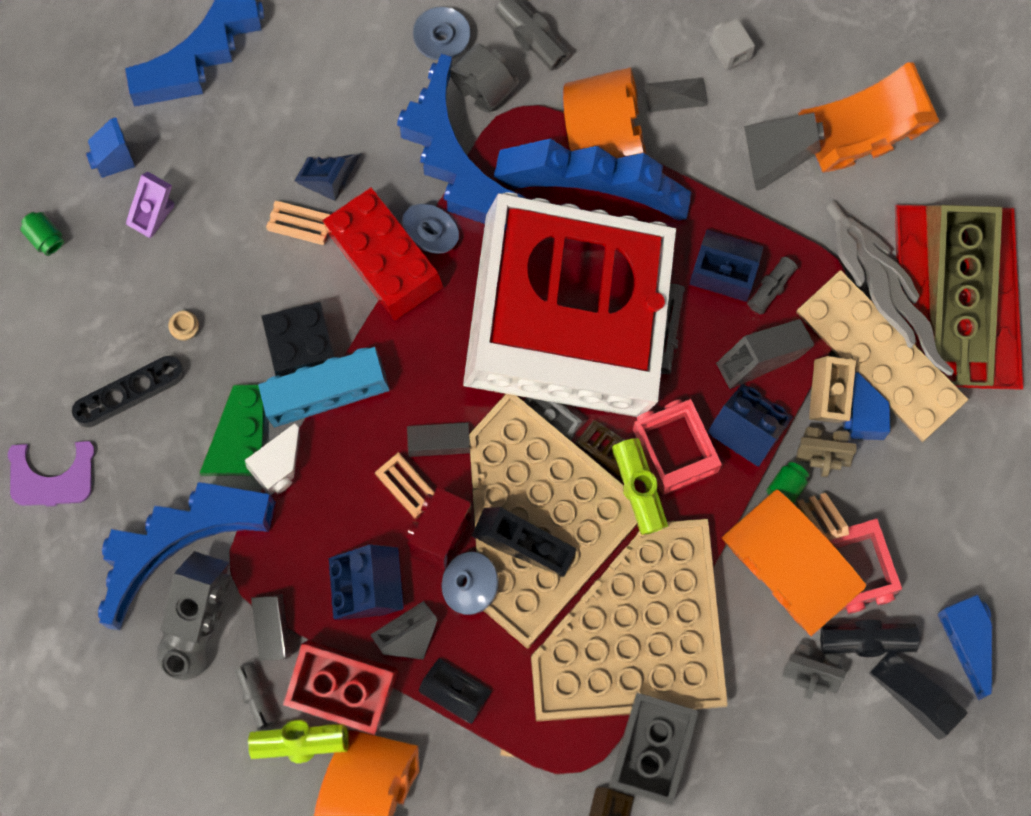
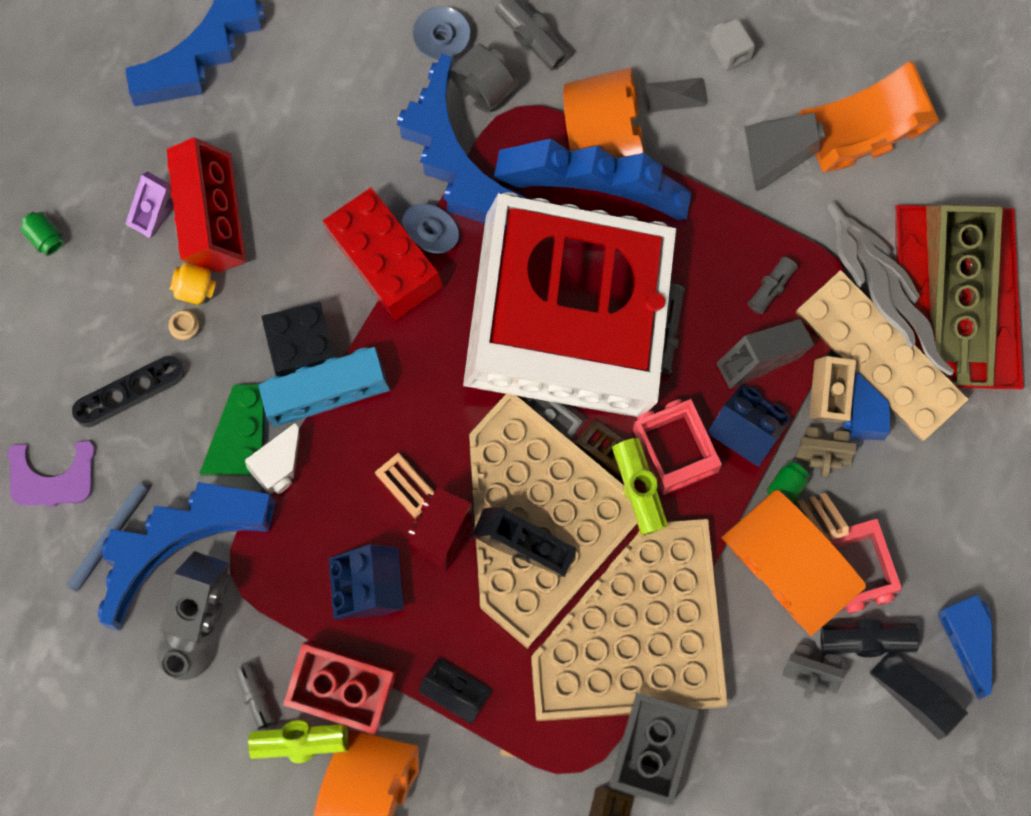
blue slope [86,117,135,178] -> none
dark grey slope [251,594,291,661] -> none
light nougat tile [266,200,329,245] -> none
dark blue slope [294,153,362,201] -> none
dark grey slope [371,601,437,659] -> none
dark grey slope [407,423,470,457] -> none
sand blue dish [442,552,499,615] -> none
dark blue slope [689,229,764,302] -> none
none -> sand blue bar [66,483,148,592]
none -> red brick [166,137,247,273]
none -> yellow head [169,262,216,305]

